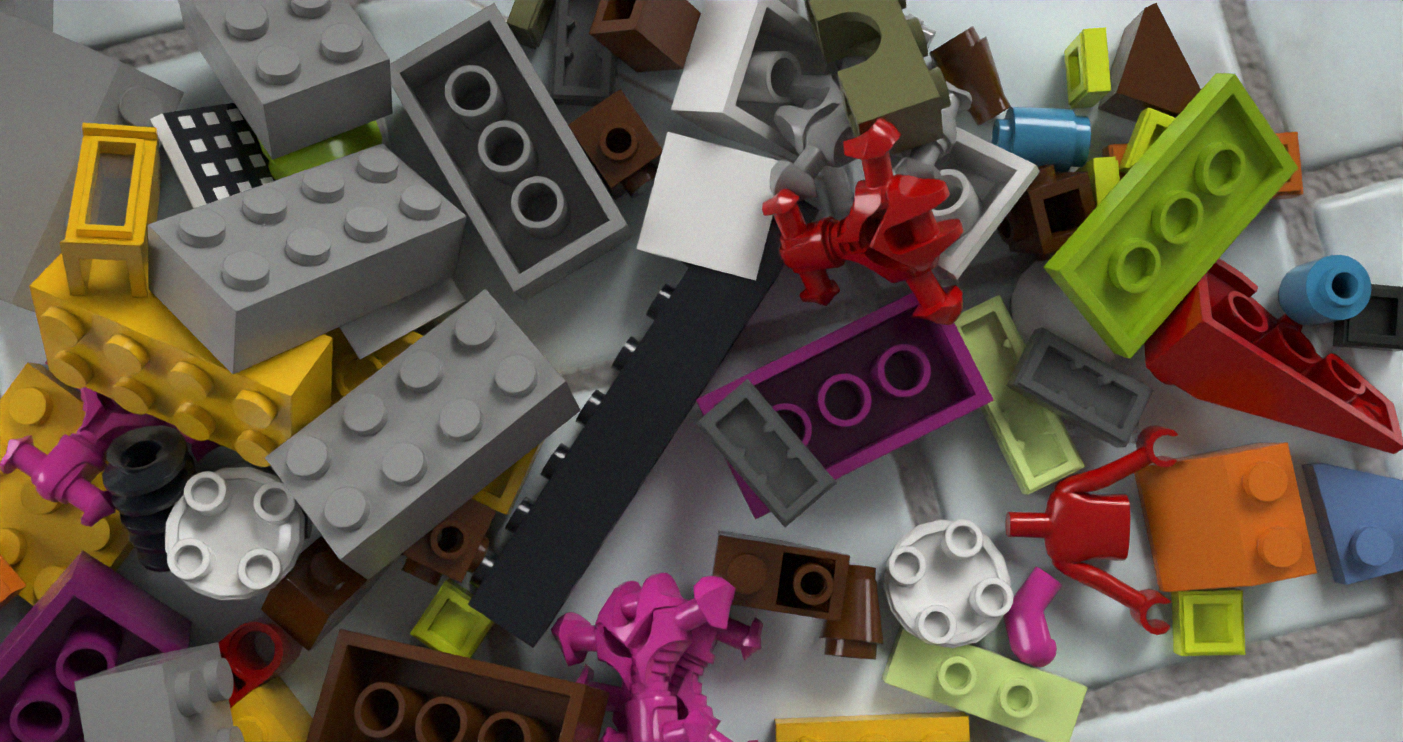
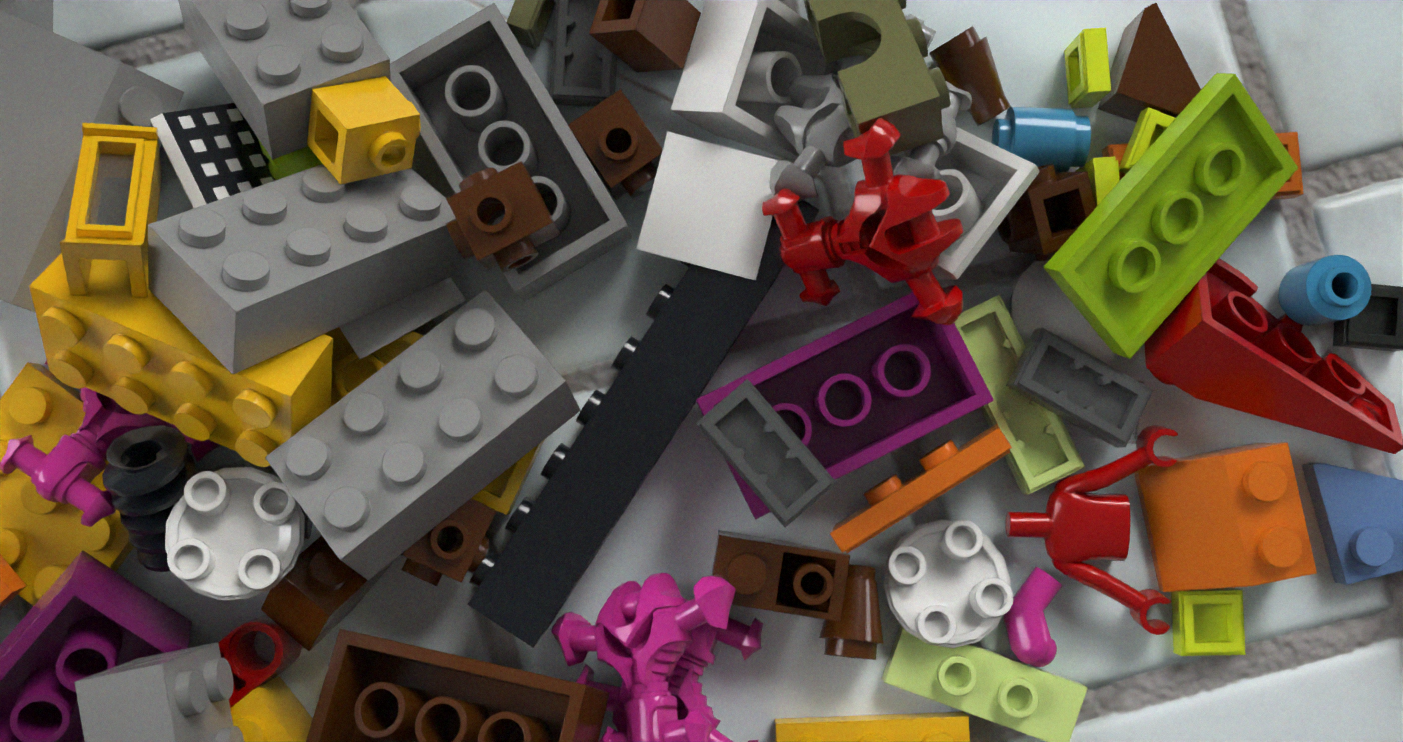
neon yellow tile [410,578,495,658] -> none
none -> yellow brick [307,76,421,185]
none -> reddish brown brick [446,161,560,272]
none -> orange plate [830,424,1012,553]

